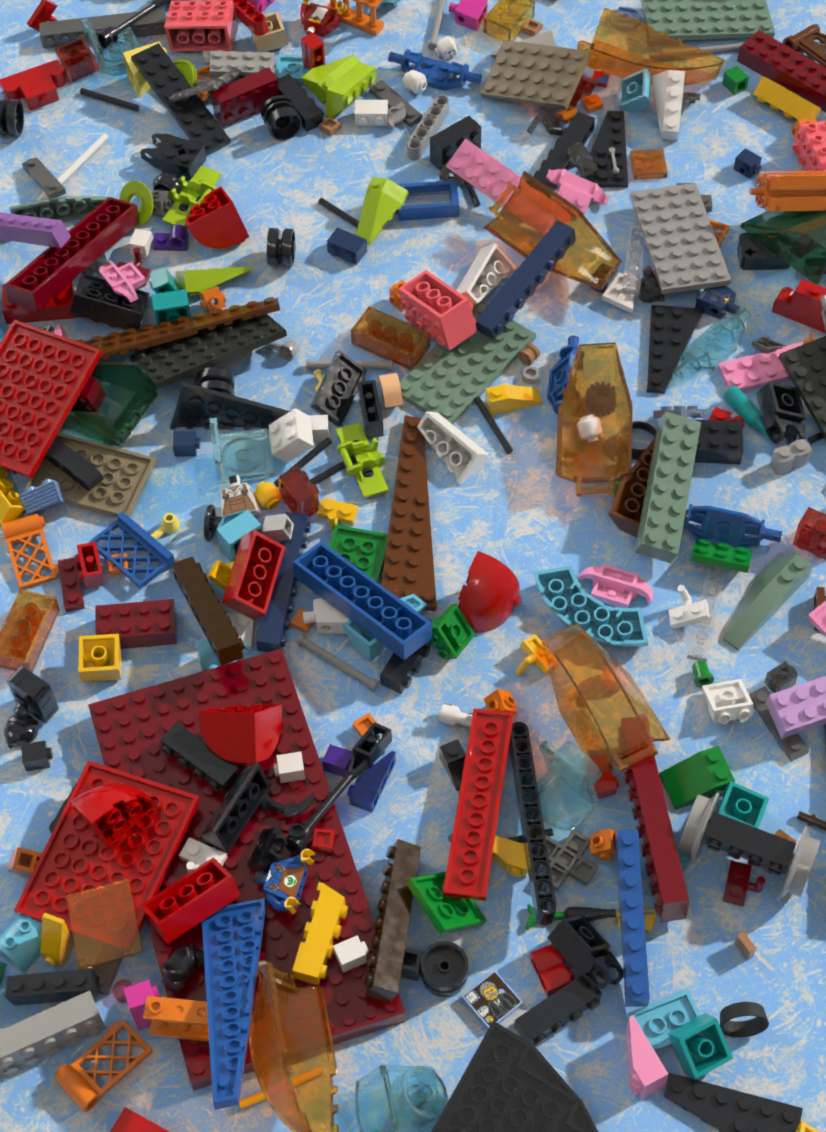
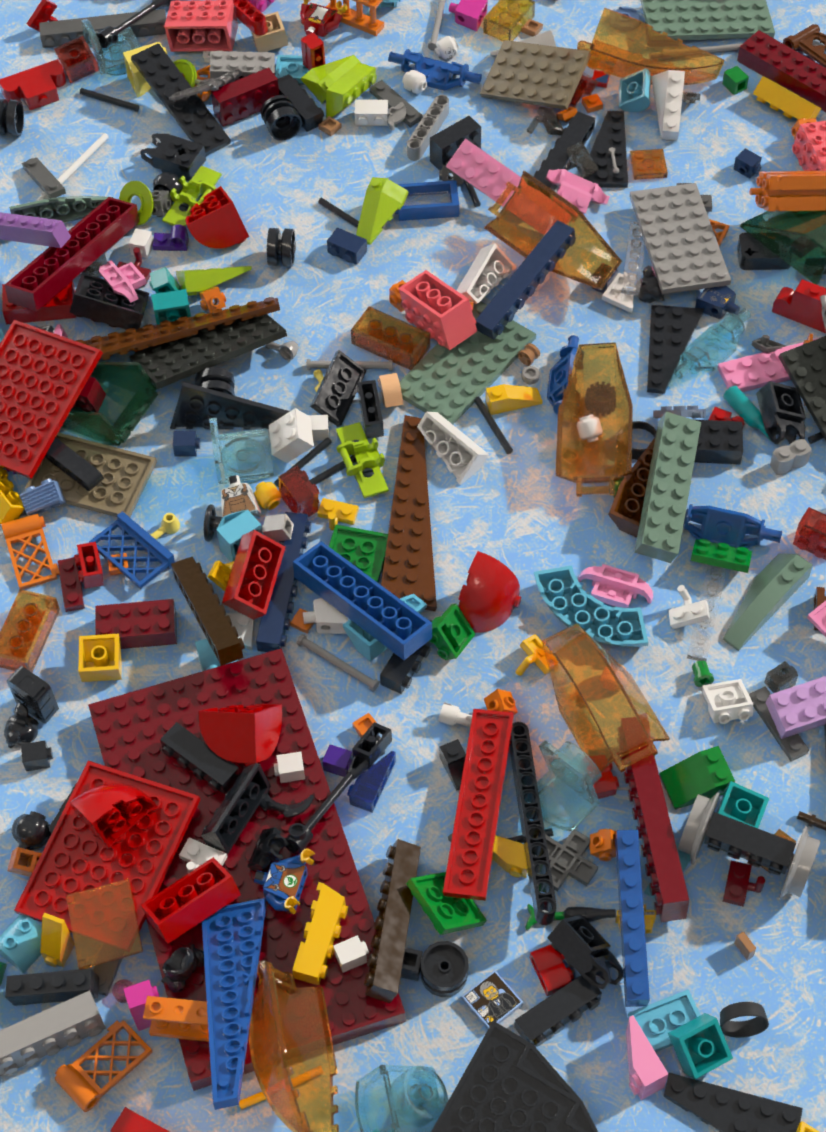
red tile [311,828,335,853] -> none
none -> black plant [12,811,51,850]

